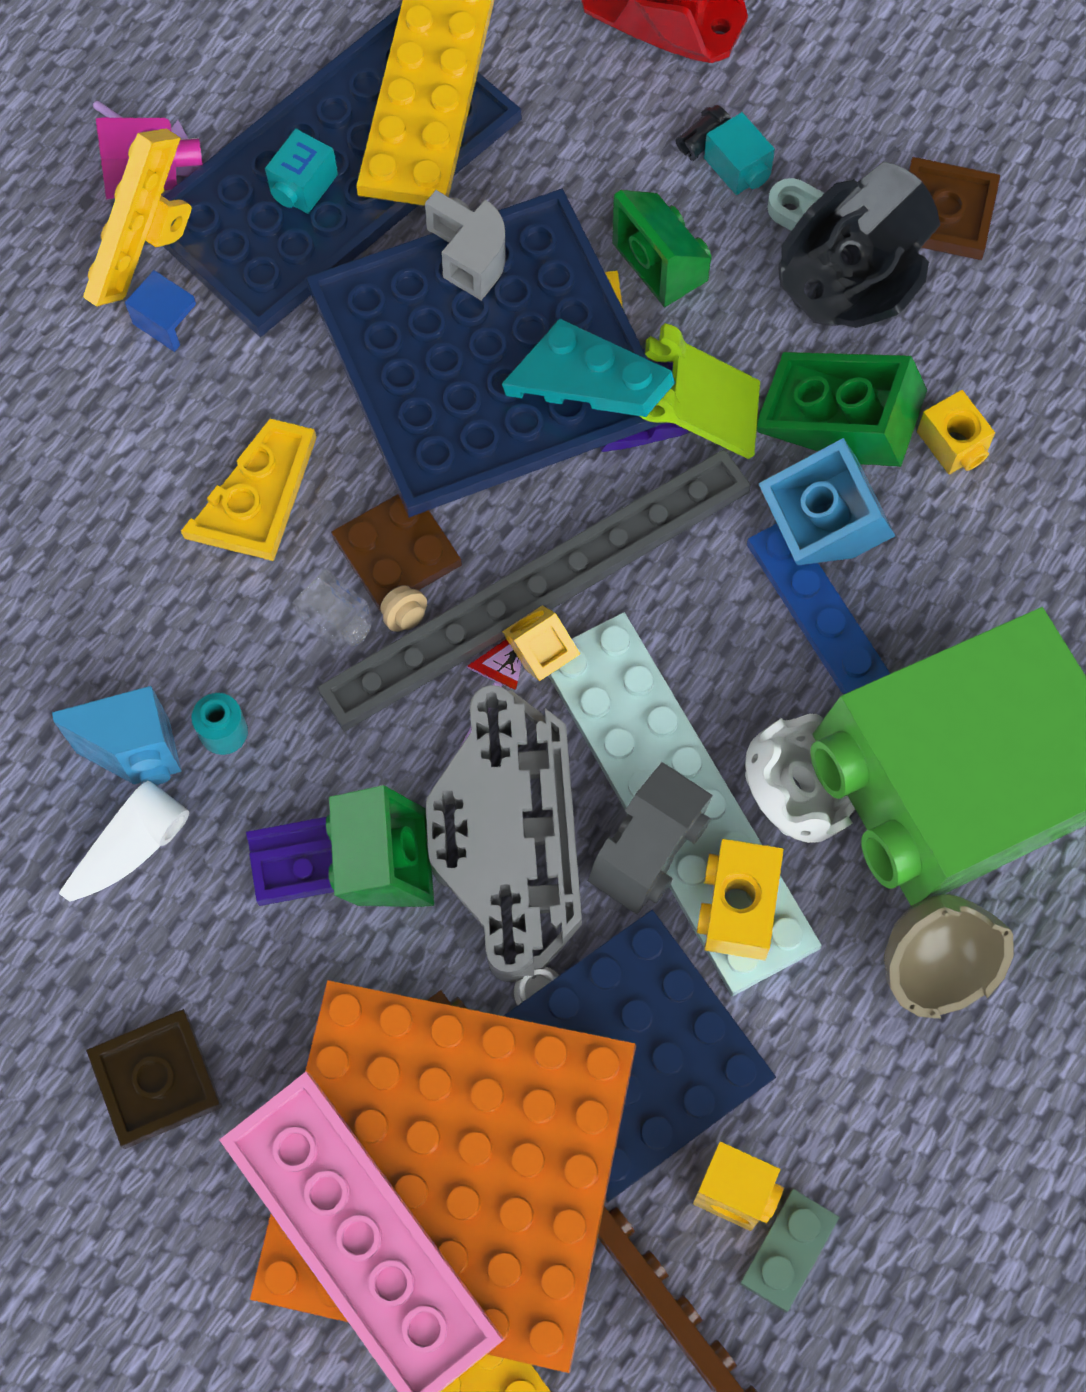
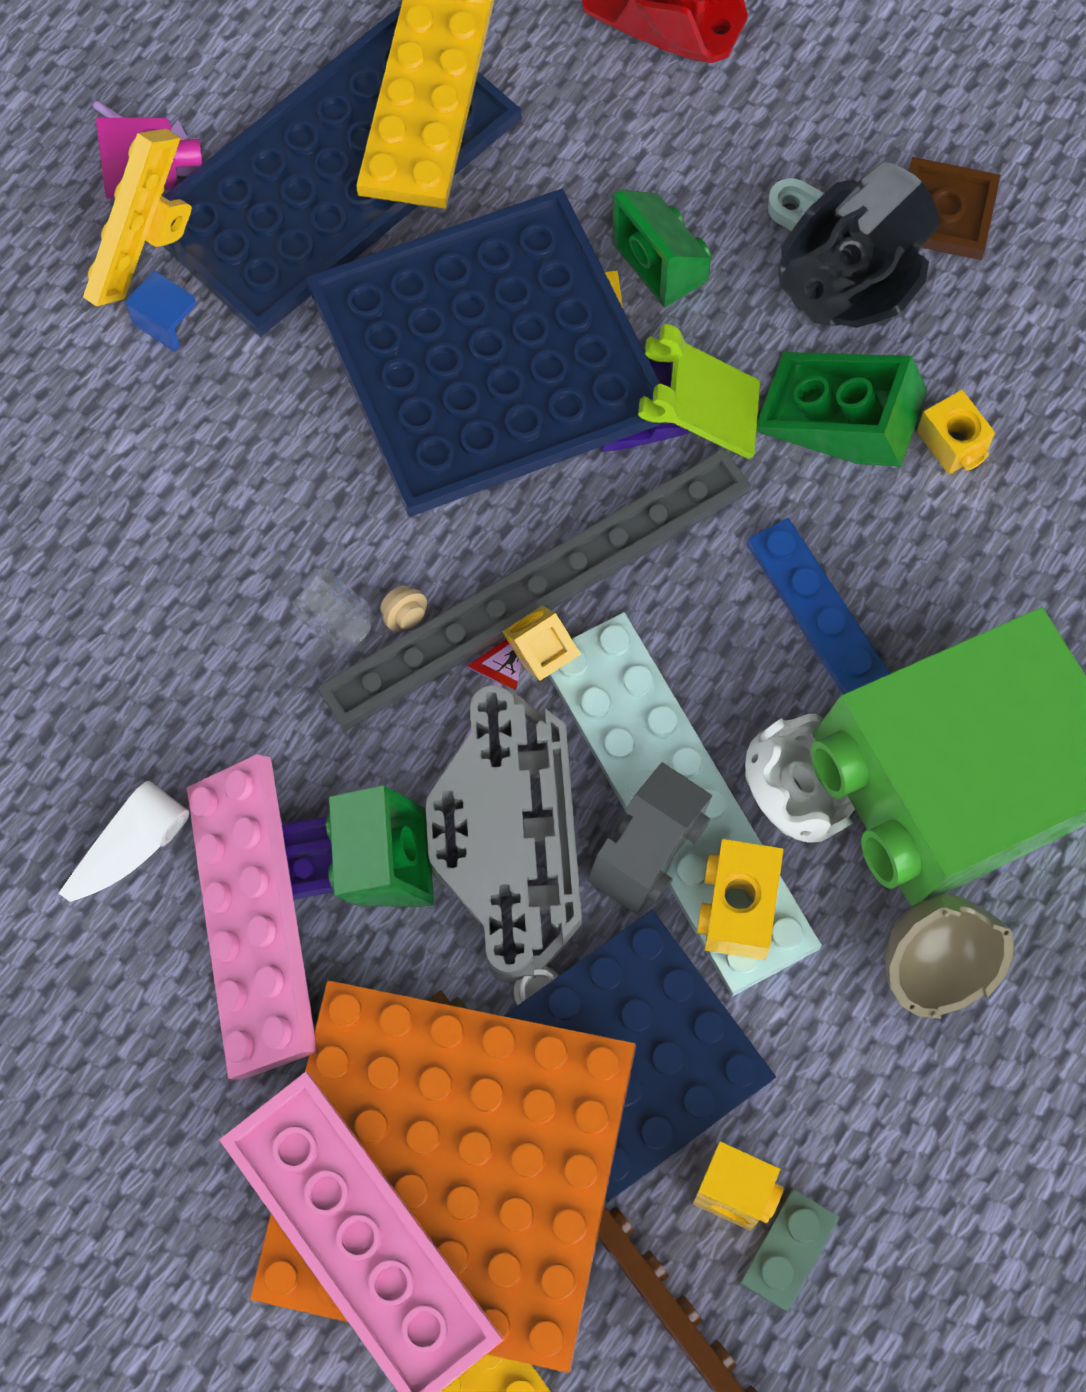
dark azure slope [52,686,182,786] -> none
dark brown plate [86,1009,223,1149] -> none
yellow wing [181,418,317,561] -> none
teal brick [191,693,248,755] -> none
teal brick [265,129,338,214] -> none
reddish brown plate [331,494,462,612] -> none
light grey brick [425,190,505,300] -> none
teal wing [502,319,675,417] -> none
black pin [675,105,731,161] -> none
teal brick [704,112,775,195] -> none
dark azure slope [758,438,896,565] -> none
none -> bright pink plate [187,754,318,1080]

